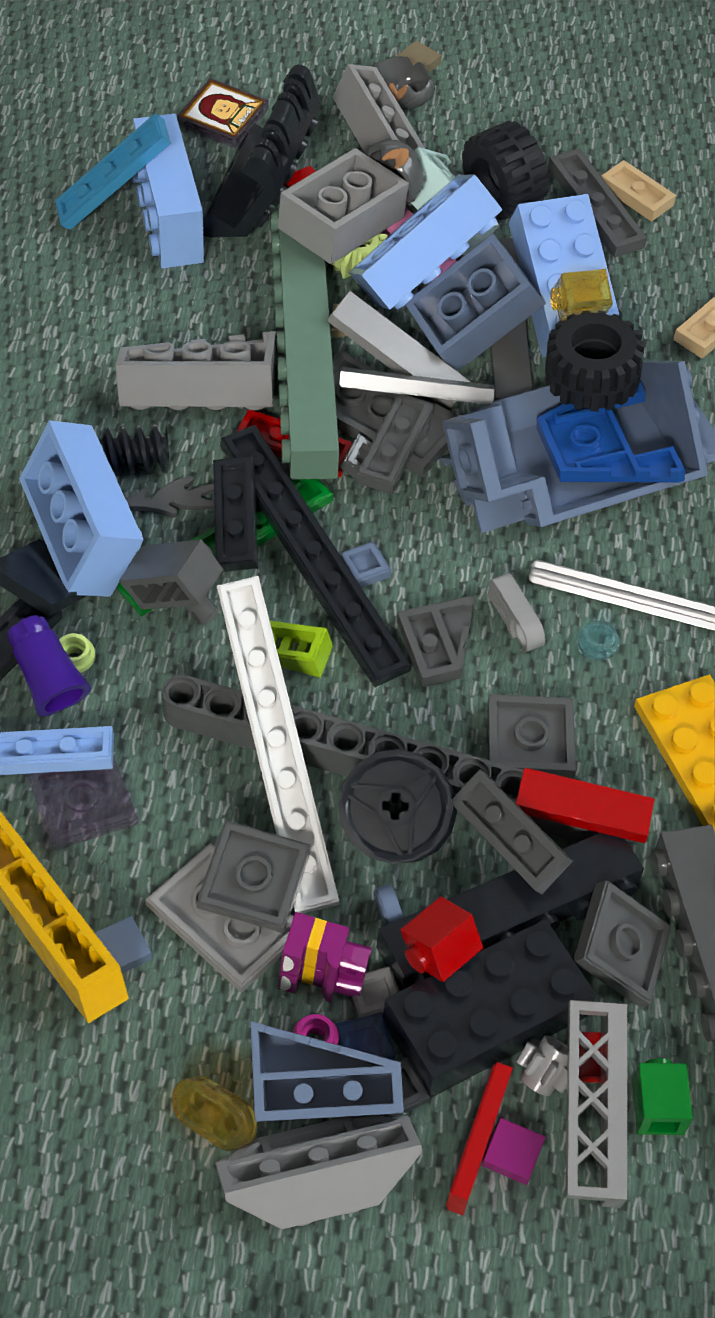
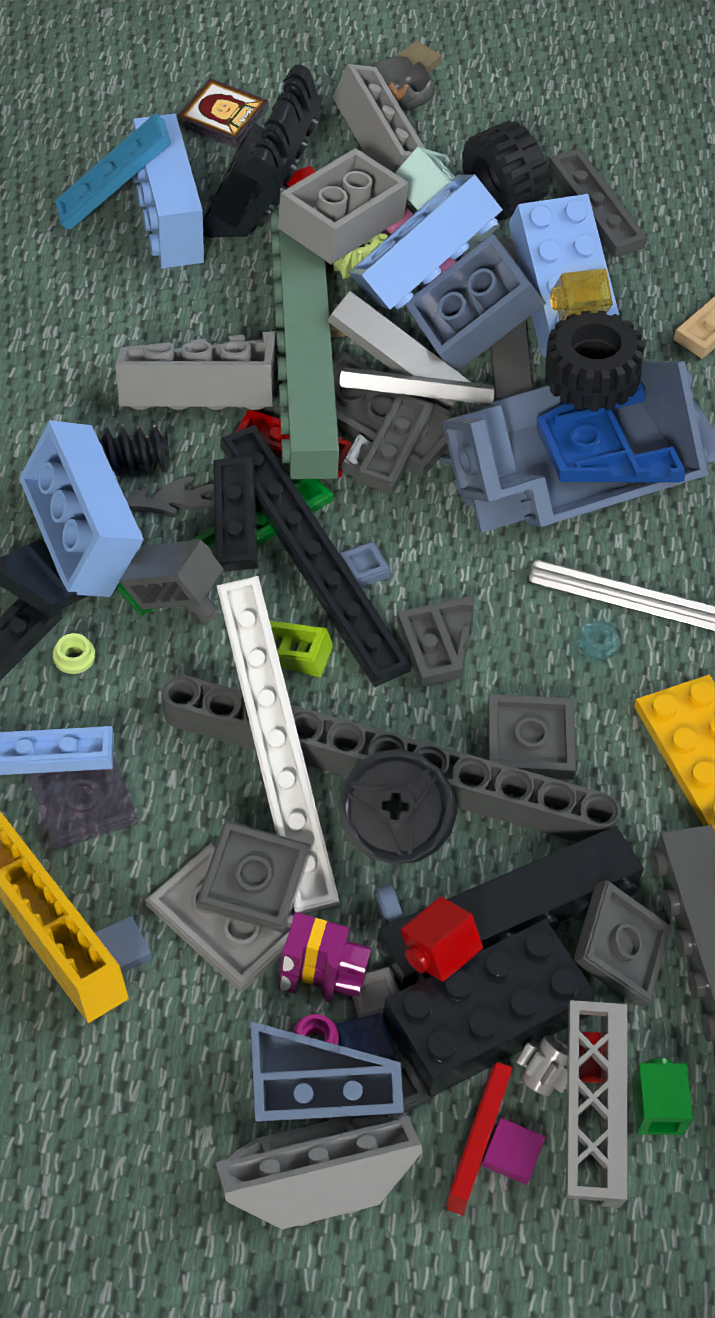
dark purple plant [7,615,91,716] -> none
clear yellow plate [172,1075,257,1151] -> none
dark grey hair [366,139,426,202] -> none
dark grey plate [452,770,573,894] -> none
light grey piece [487,573,545,653] -> none
red tile [516,767,655,844] -> none
tan plate [601,160,676,222] -> none

